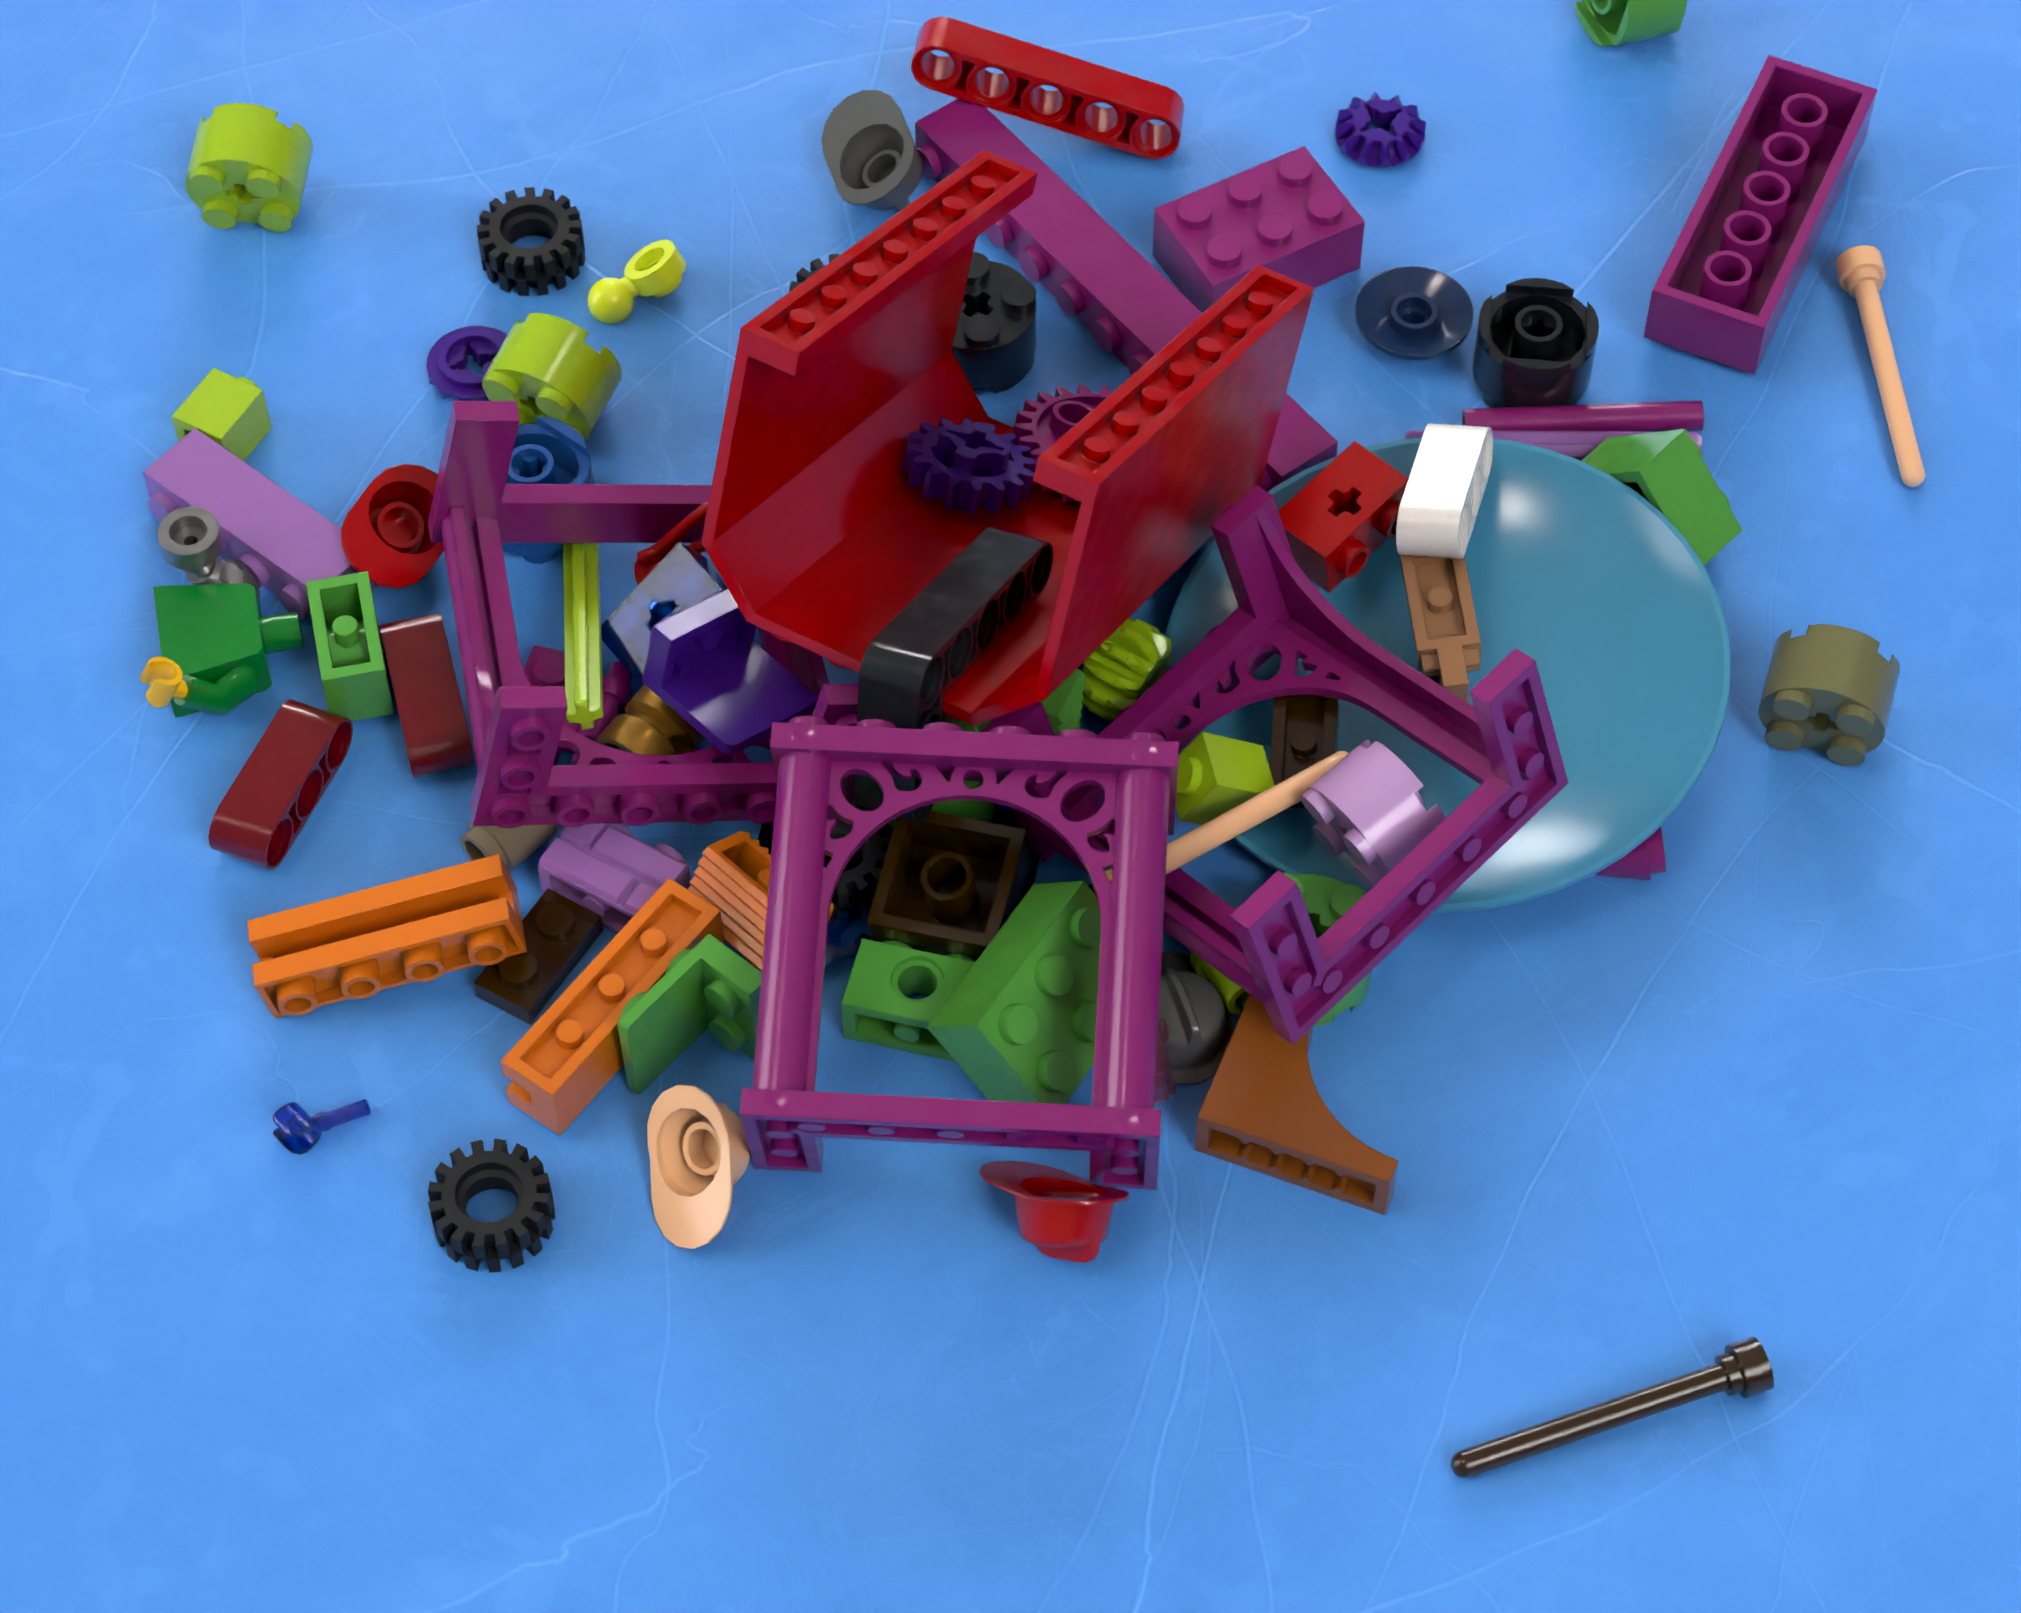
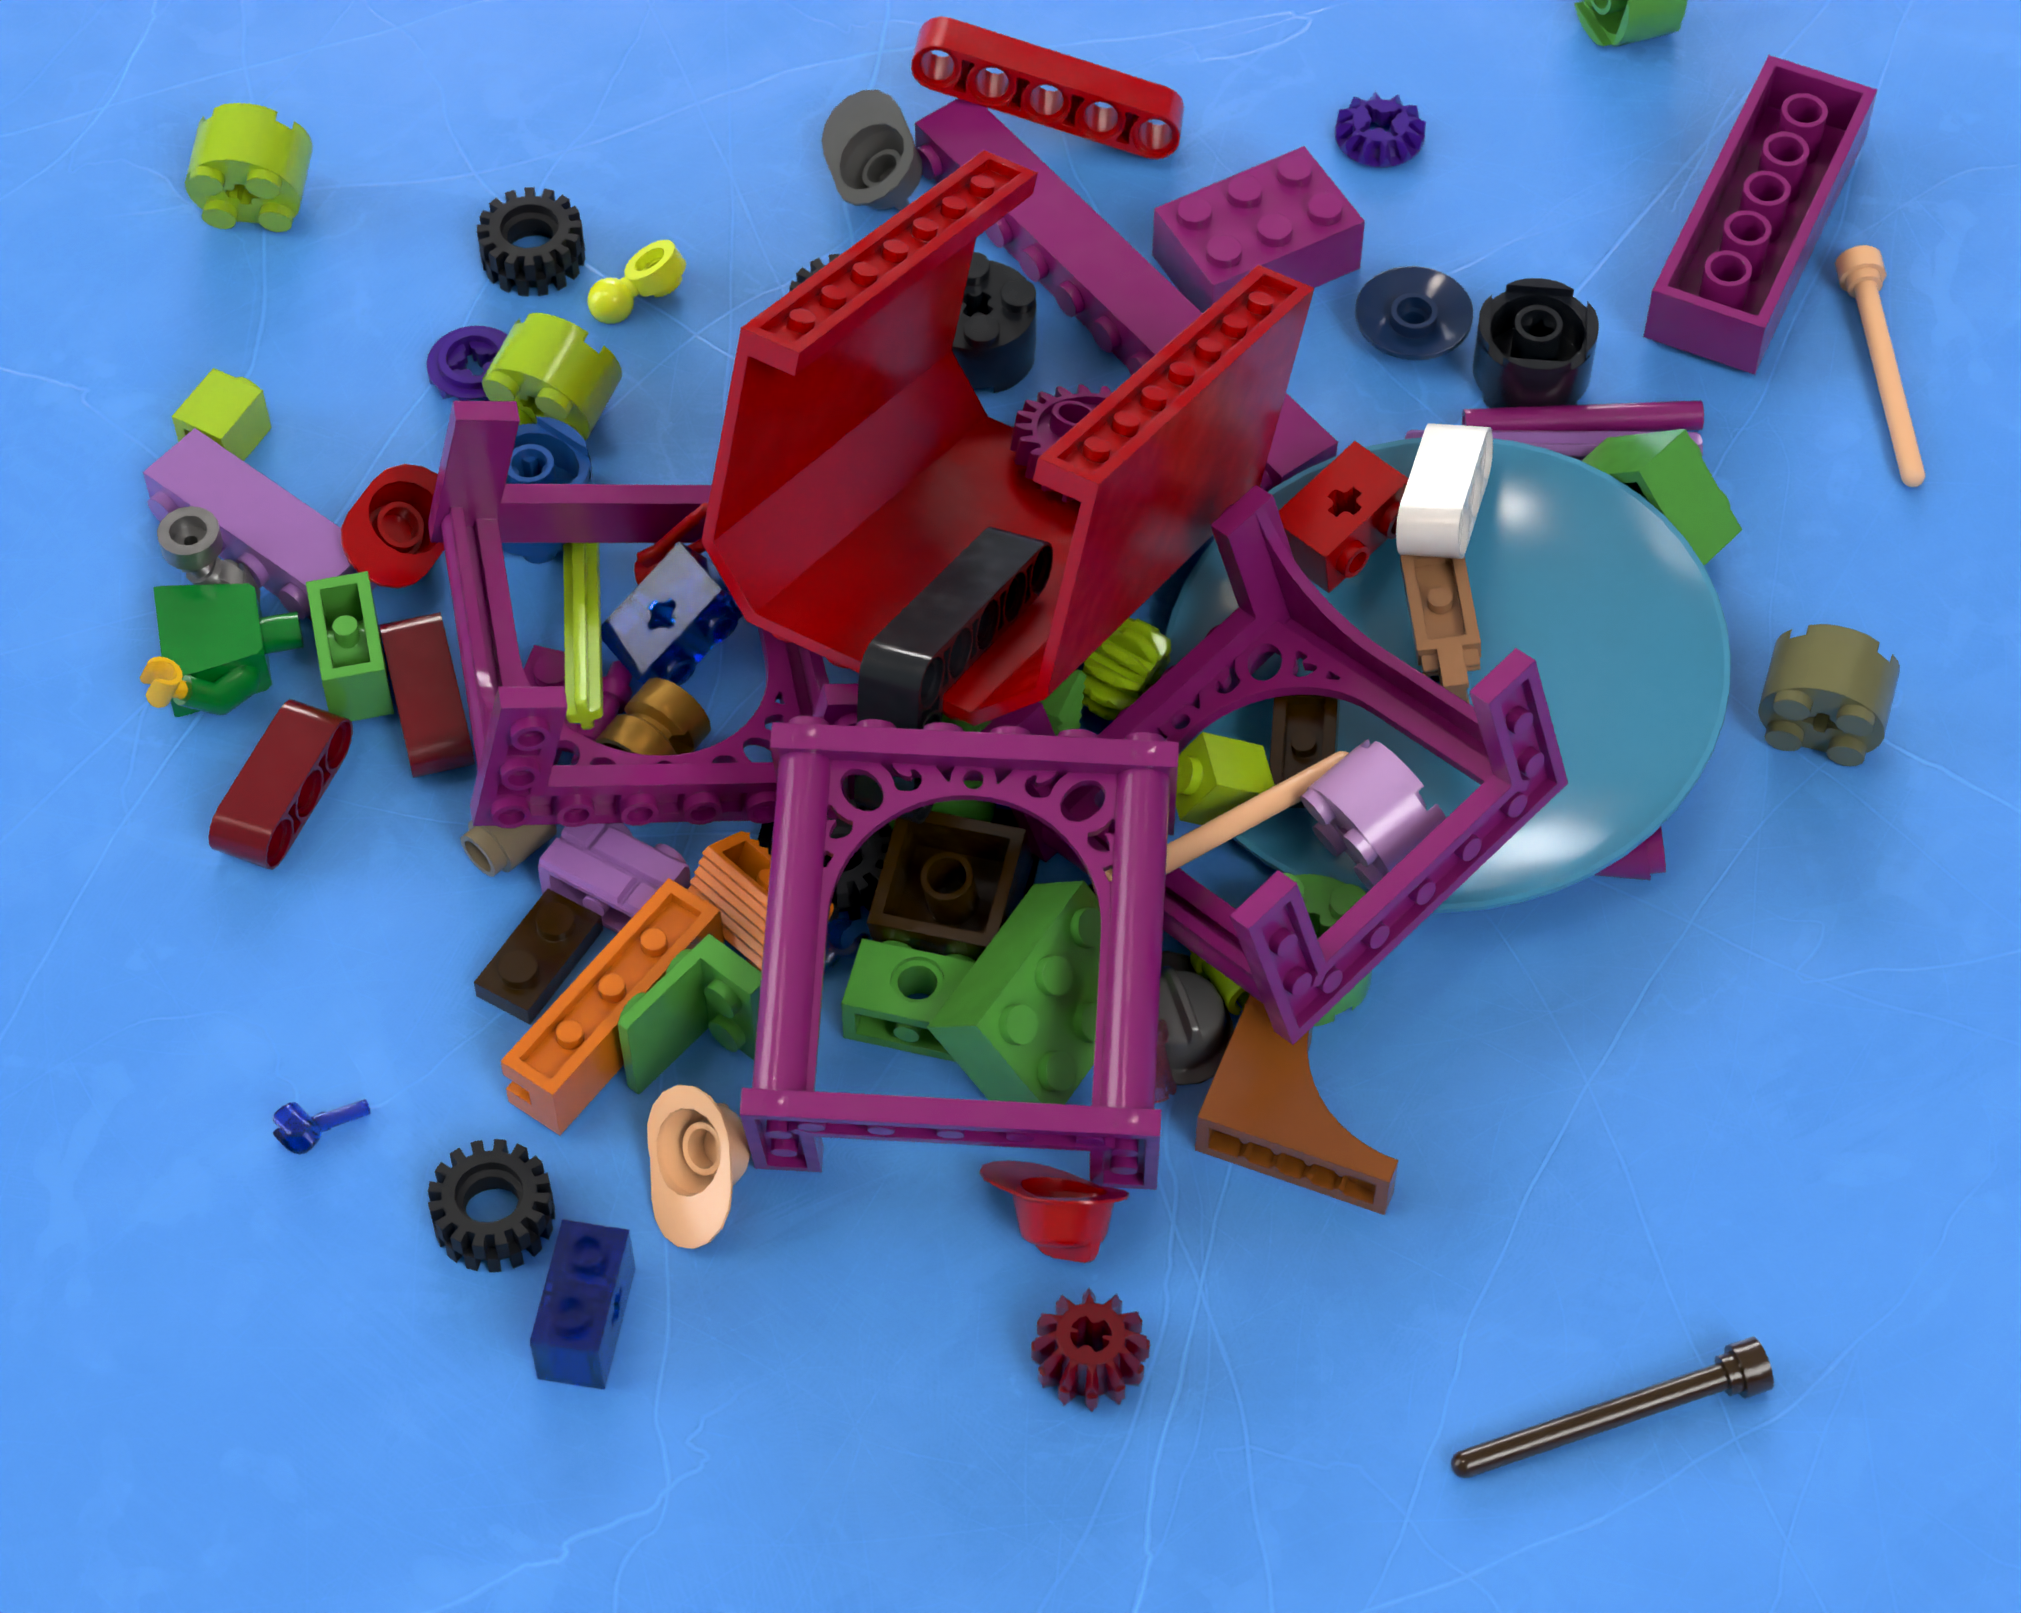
orange brick [247,854,527,1018] -> none
dark purple bracket [642,589,817,754] -> none
dark purple gear [901,418,1037,515] -> none
none -> clear blue brick [530,1219,636,1390]
none -> dark red gear [1031,1288,1150,1412]

